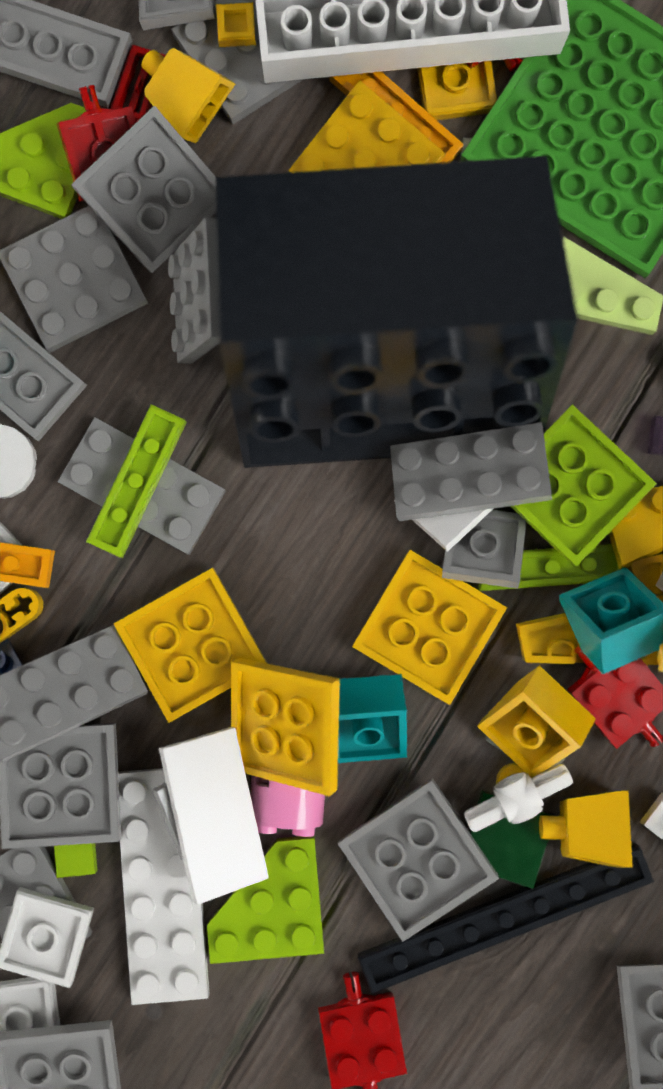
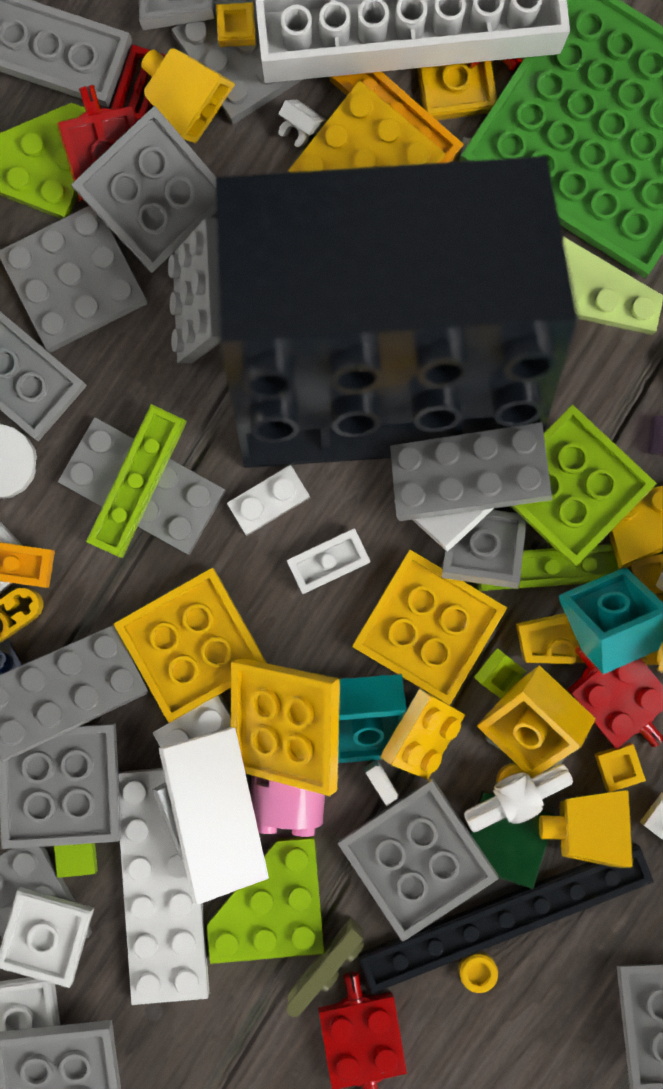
none -> white plate [153,694,231,747]
none -> white plate [227,465,310,536]
none -> white tile [278,100,327,147]
none -> white plate [287,528,371,594]
none -> olive hinge [287,917,364,1017]
none -> white tile [364,760,398,806]
none -> yellow plate [380,689,465,780]
none -> yellow tile [459,951,498,993]
none -> lime plate [474,648,527,699]
none -> yellow plate [594,742,646,792]

